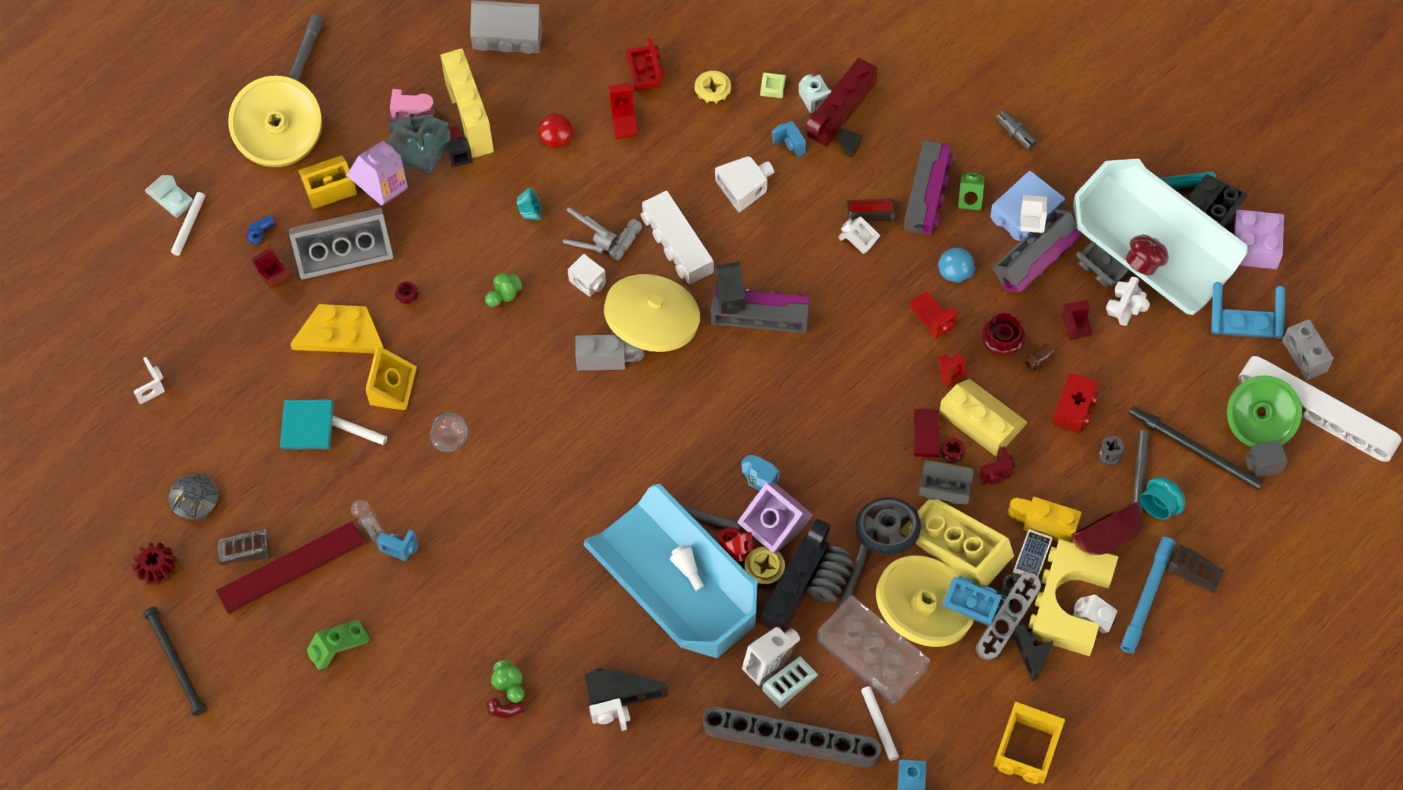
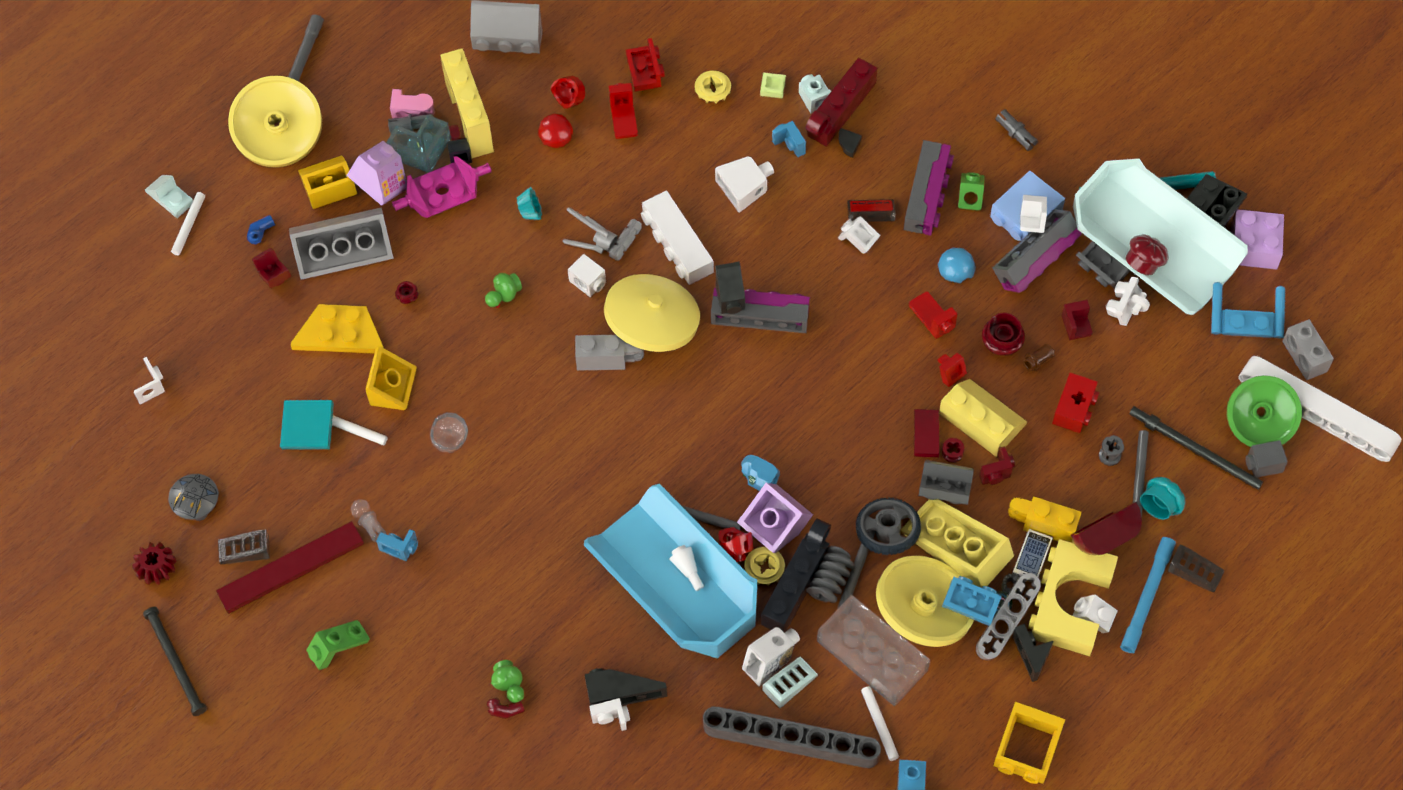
none -> dark pink plate [392,156,491,218]
none -> red piece [551,75,585,109]

